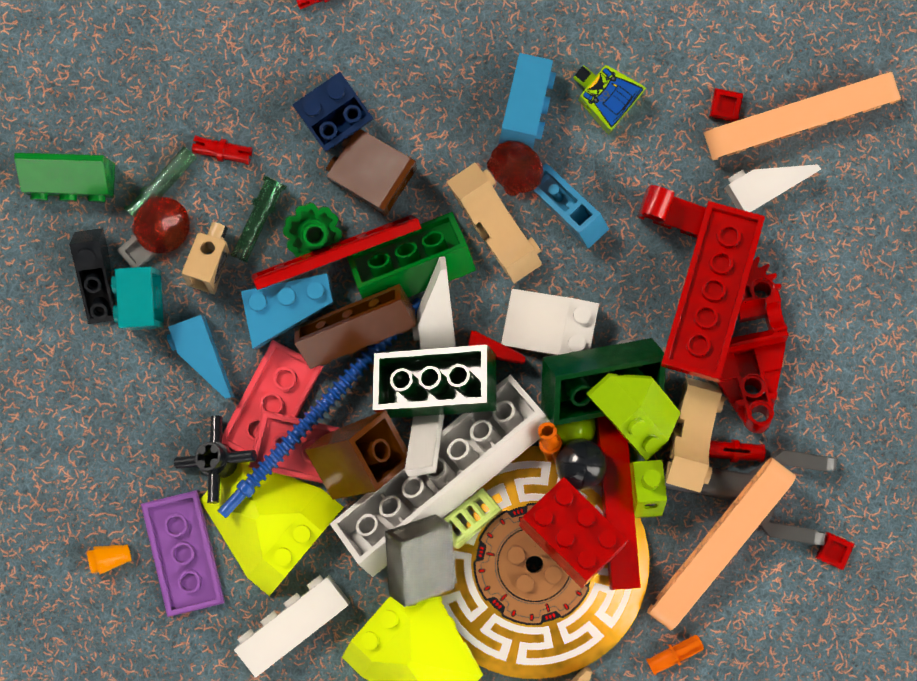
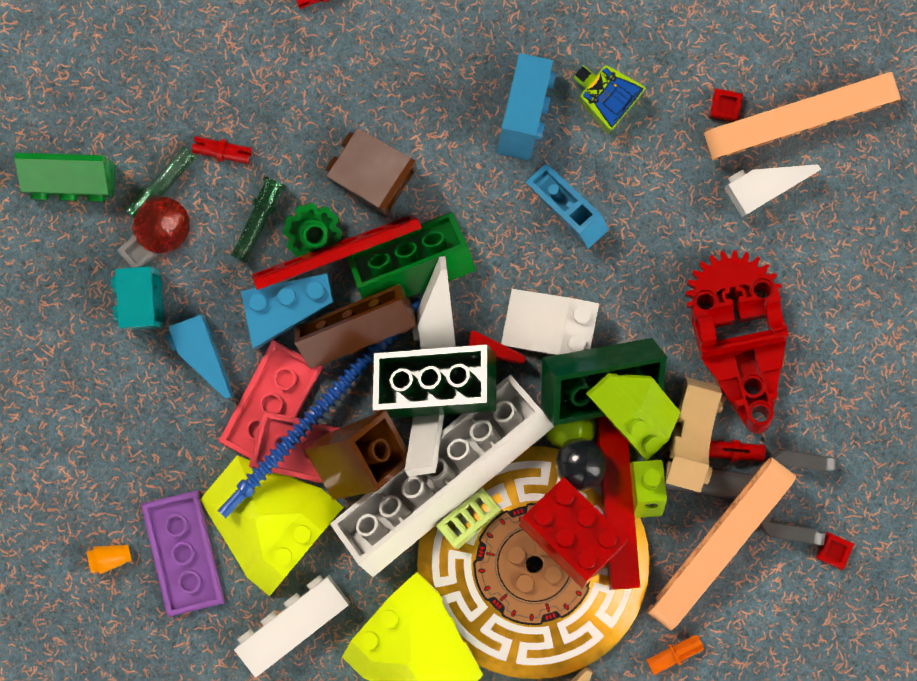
black slope [69,228,115,324] -> none
black bar [174,415,257,504] -> none
tan torso [182,222,229,295] -> none
dark blue slope [292,72,374,152] -> none
clear smoke brick [385,514,455,607] -> none
tan brick [447,163,542,284] -> none
clear red dish [487,141,544,196] -> none
orange axle [538,422,562,463] -> none
red beam [637,185,706,238] -> none
red plate [661,201,765,383] -> none

